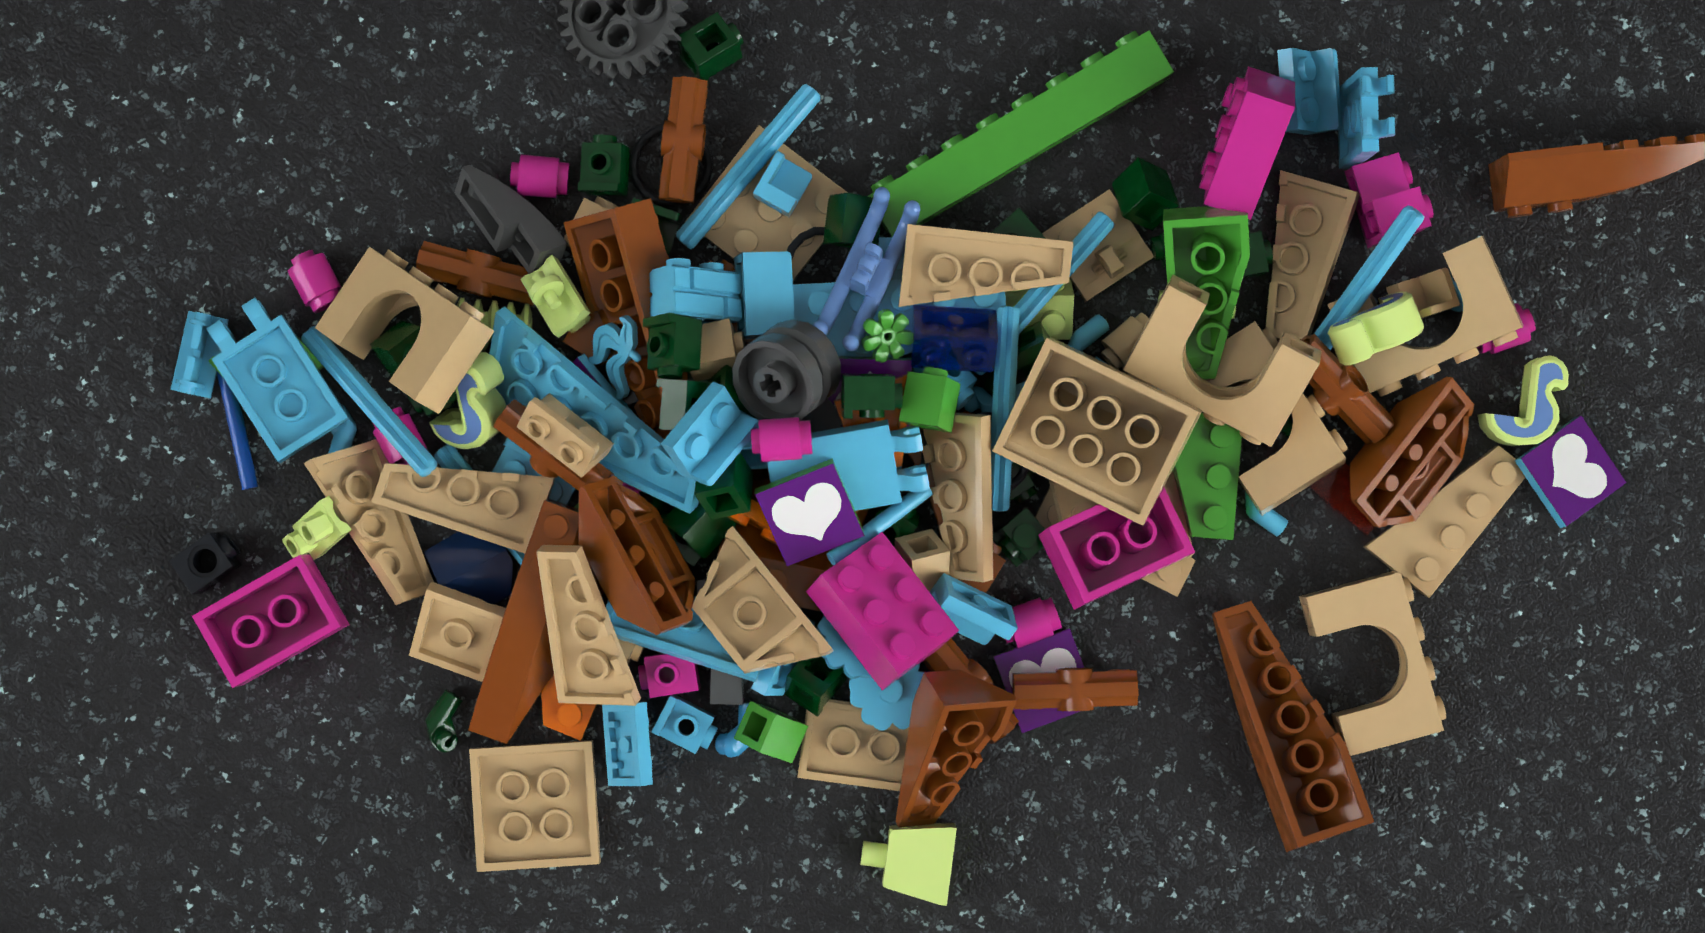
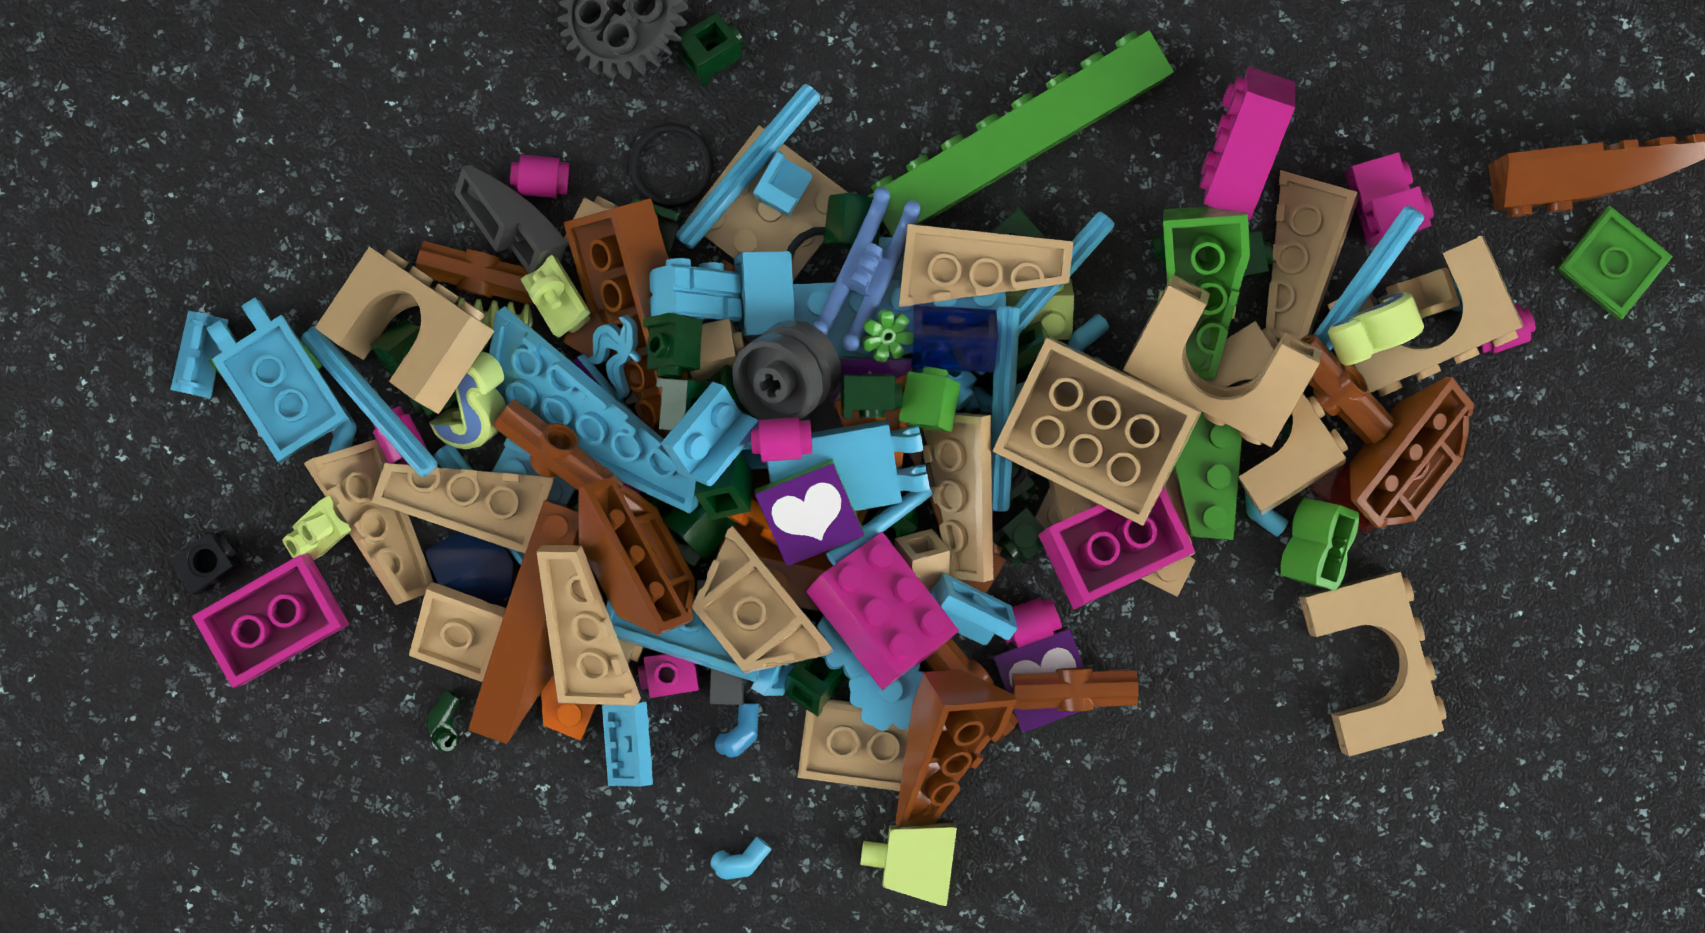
blue bar [217,371,258,490] -> none
dark pink brick [287,250,342,313] -> none
tan plate [469,740,601,872] -> none
tan bracket [517,393,614,478] -> none
dark green brick [578,135,630,196] -> none
medium azure brick [652,694,718,754] -> none
dark orange piece [659,76,708,204] -> none
bright green brick [734,701,808,763] -> none
tan hinge [1042,189,1154,302] -> none
tan brick [1101,312,1149,369] -> none
dark green panel [1112,157,1179,231] -> none
dark orange wedge [1212,601,1374,852] -> none
medium azure bracket [1277,48,1342,135] -> none
medium azure tile [1338,67,1395,169] -> none
tan wing [1363,446,1526,598] -> none
yellowish green animal [1478,355,1569,446] -> none
tile [1515,415,1626,528] -> none
none -> medium azure arm [710,836,772,880]
none -> bright green brick [1281,498,1359,591]
none -> bright green tile [1555,206,1673,320]

